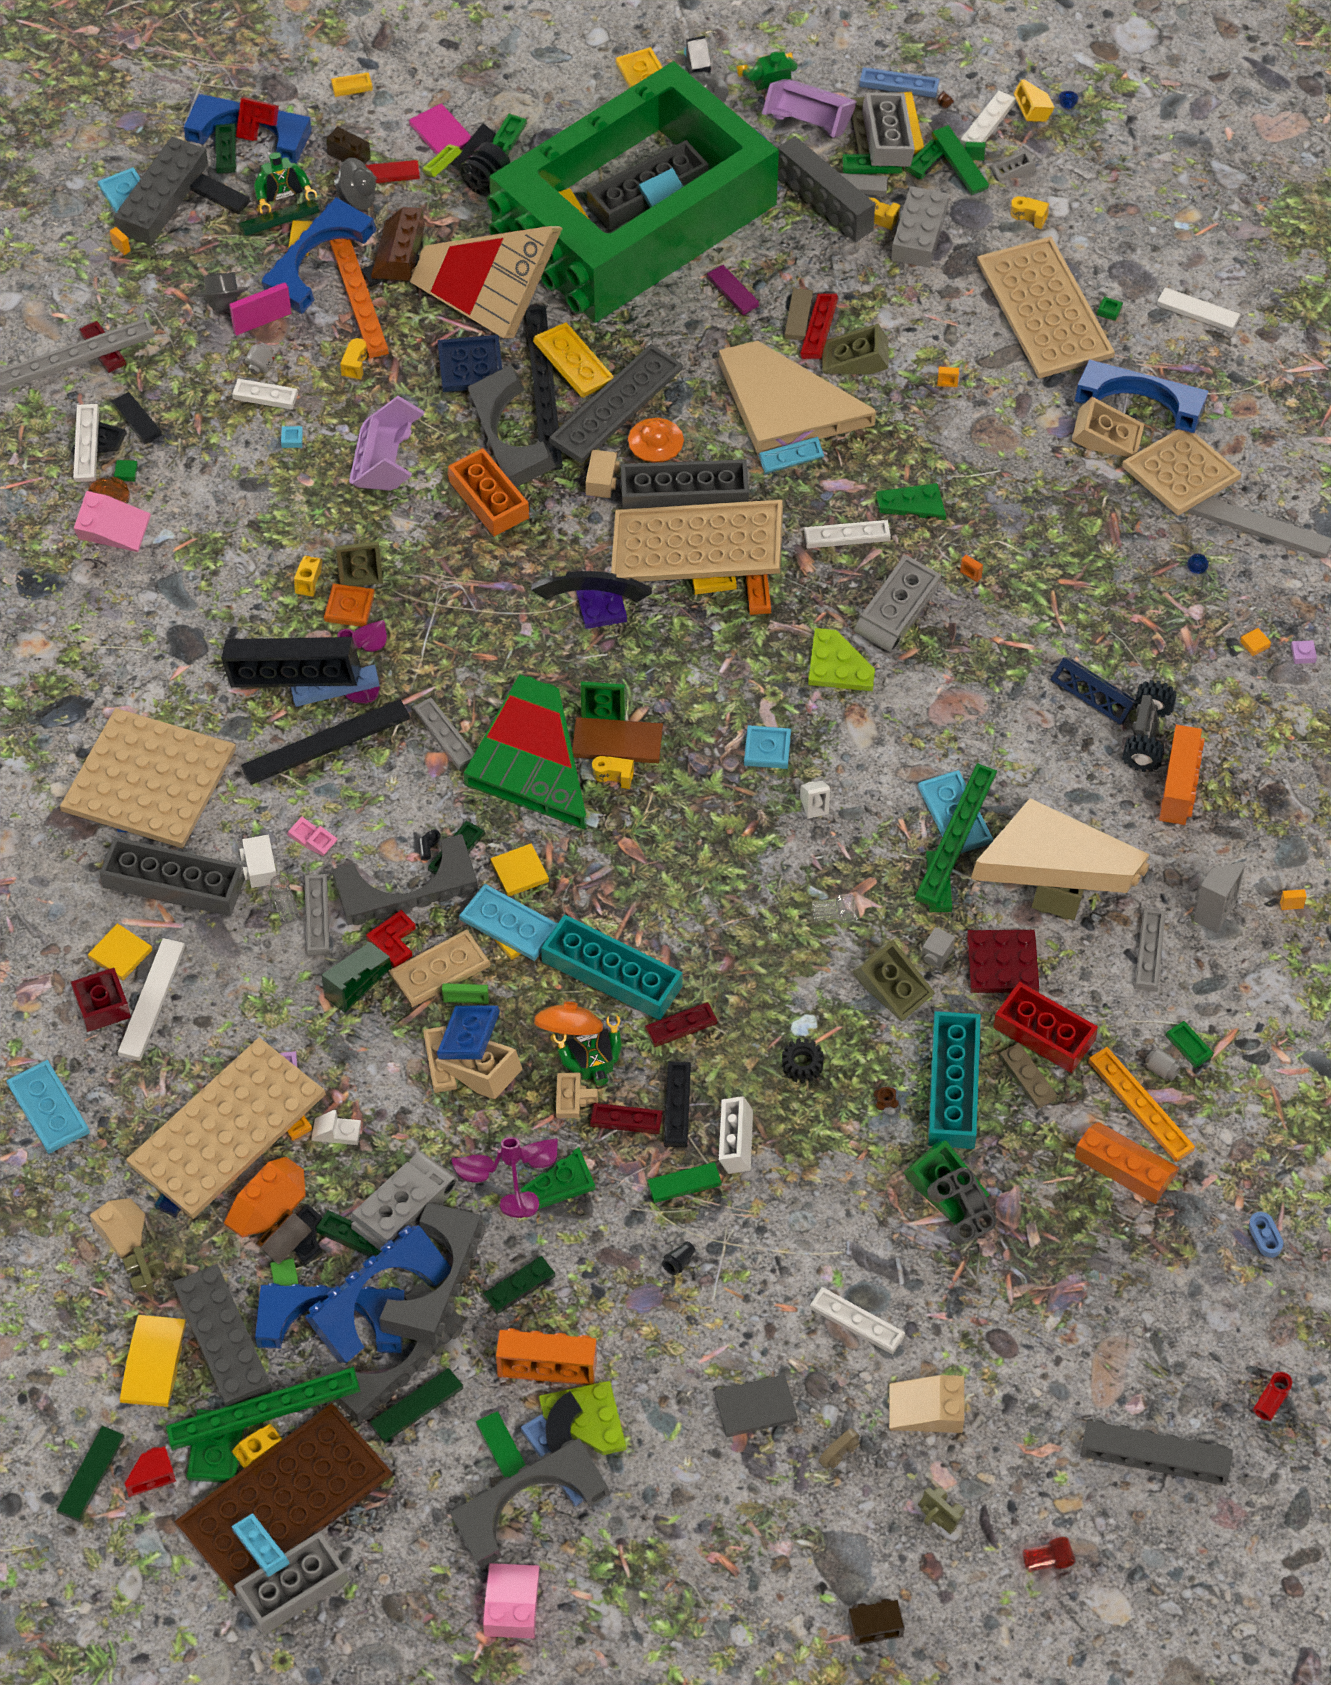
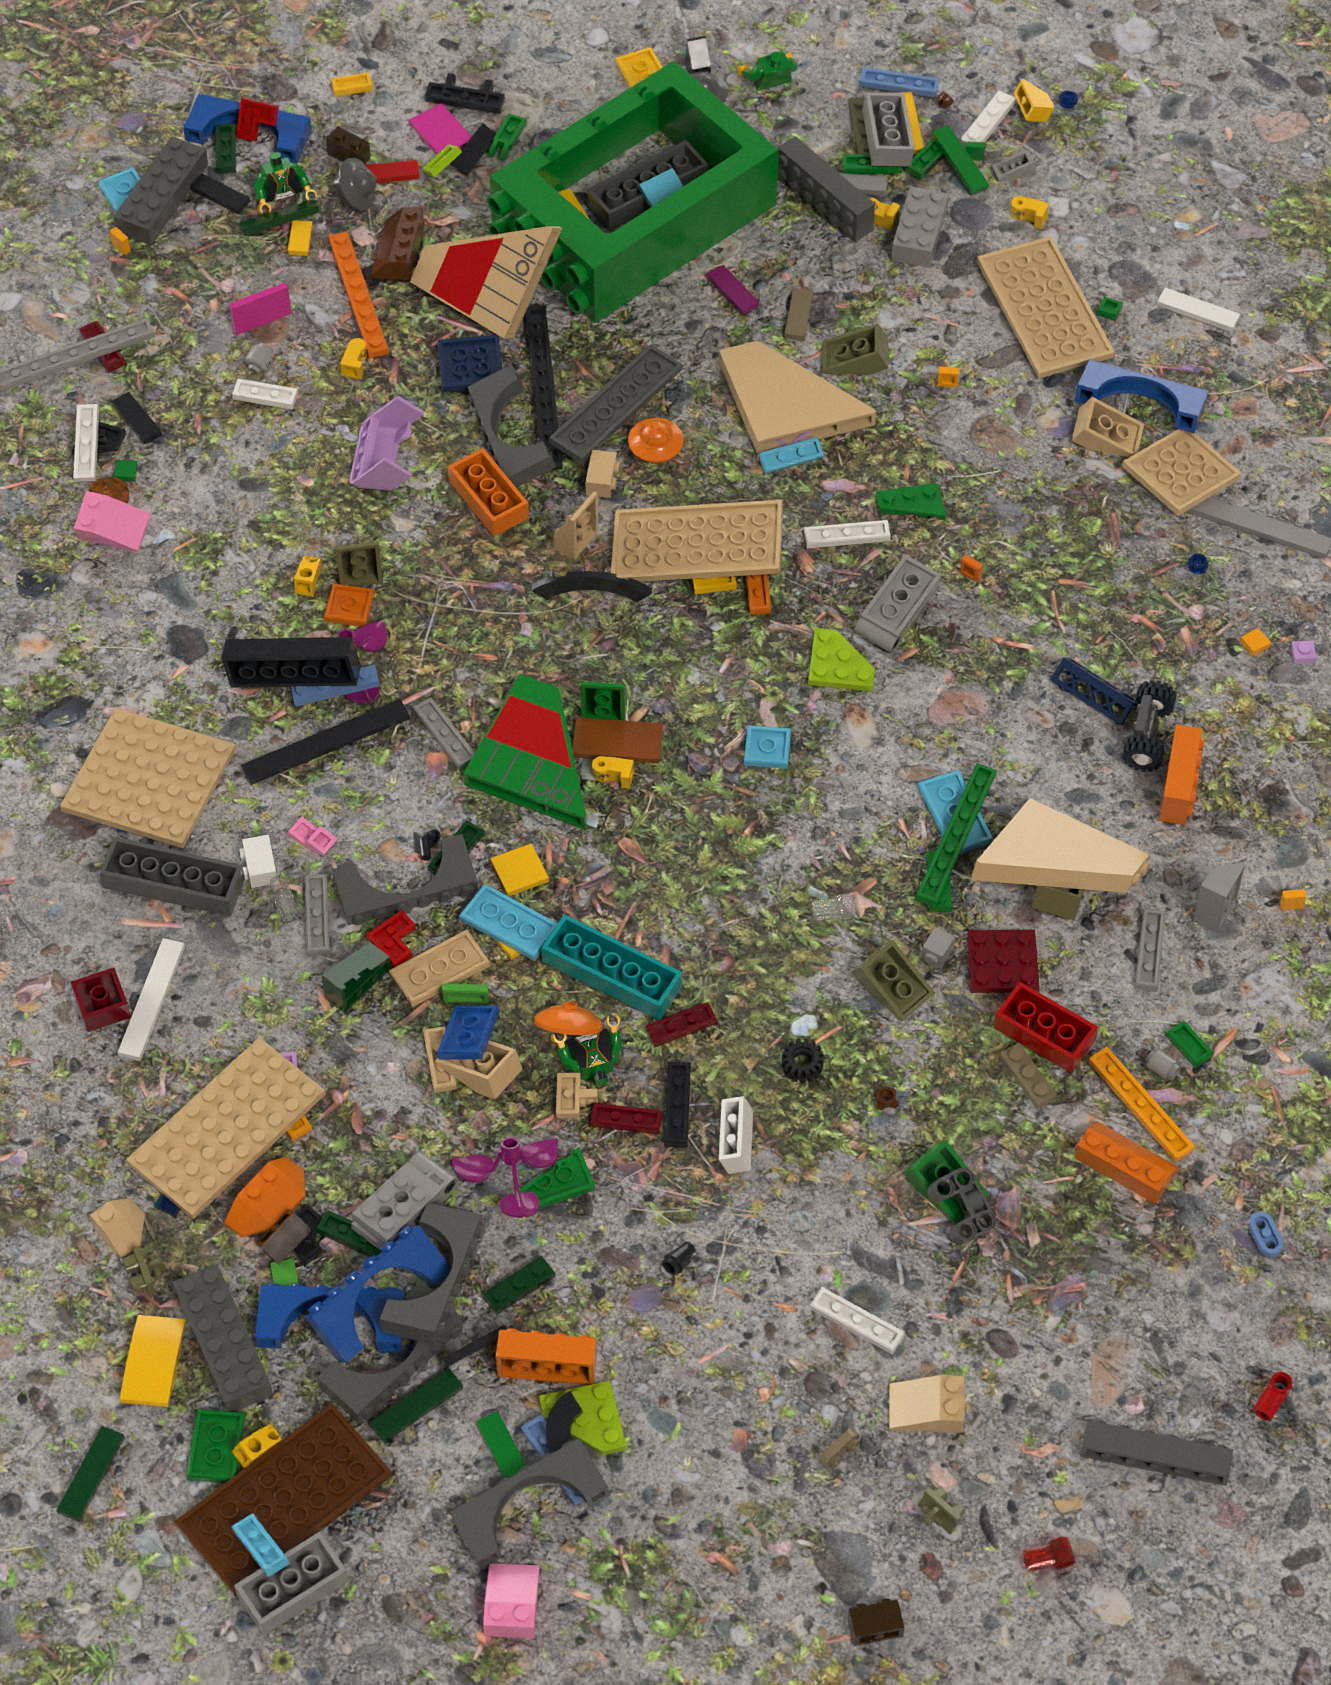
medium azure tile [6,1060,90,1154] -> none
yellow tile [88,923,153,981] -> none
red slope [124,1446,176,1497] -> none
green tile [166,1367,361,1451] -> none
dark grey helmet [194,272,248,314] -> none
blue arch [261,198,376,314] -> none
medium azure plate [281,426,303,448] -> none
white slope [311,1110,361,1145] -> none
black wheel [459,142,511,196] -> none
yellow plate [533,322,614,398] -> none
dark purple plate [576,590,627,629] -> none
dark grey brick [621,459,749,509] -> none
green tile [647,1162,722,1203] -> none
dark grey tile [714,1374,798,1438] -> none
lavender windscreen [762,79,857,138] -> none
red tile [800,294,838,359] -> none
white slope [800,781,830,819] -> none
teal brick [928,1011,981,1149] -> none
none -> black hinge [425,73,505,114]
none -> black tile [440,1325,508,1370]
none -> tan slope [553,491,599,560]

